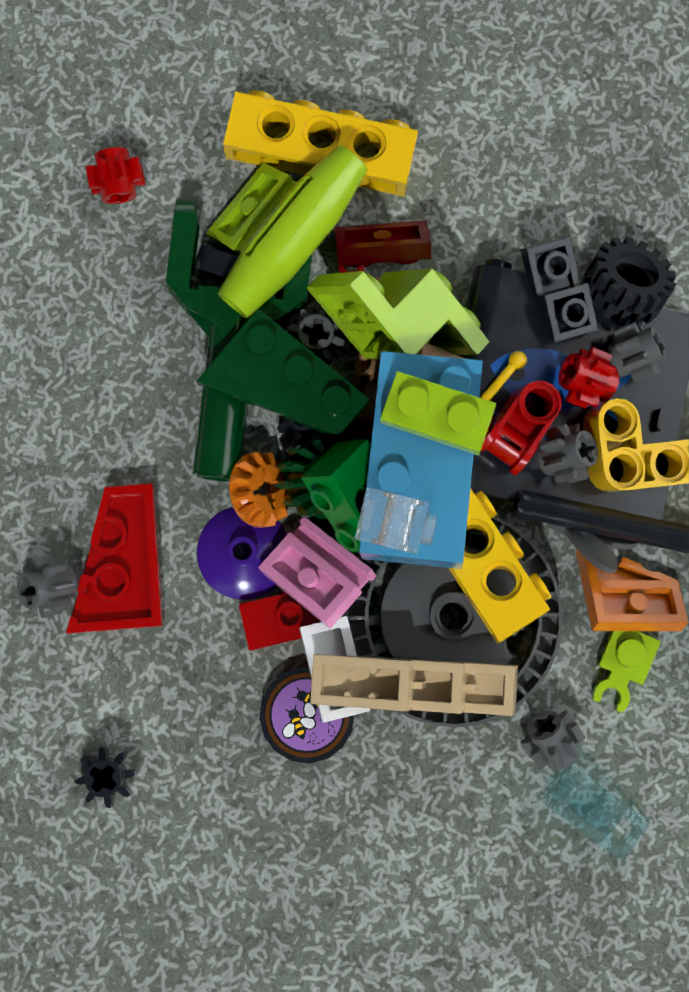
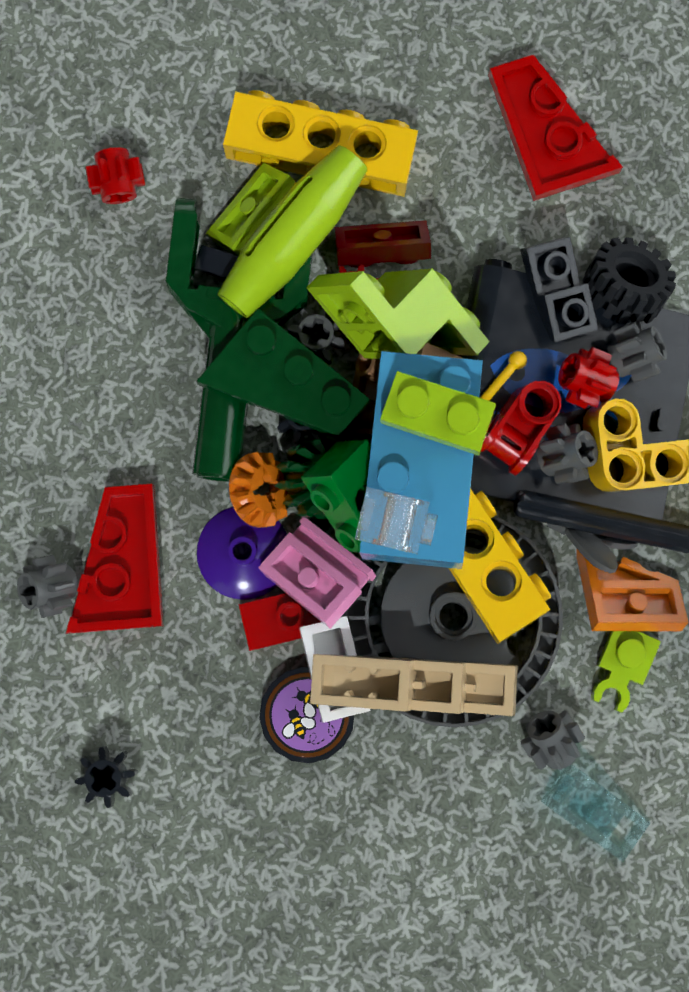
none -> red wing [488,55,623,201]

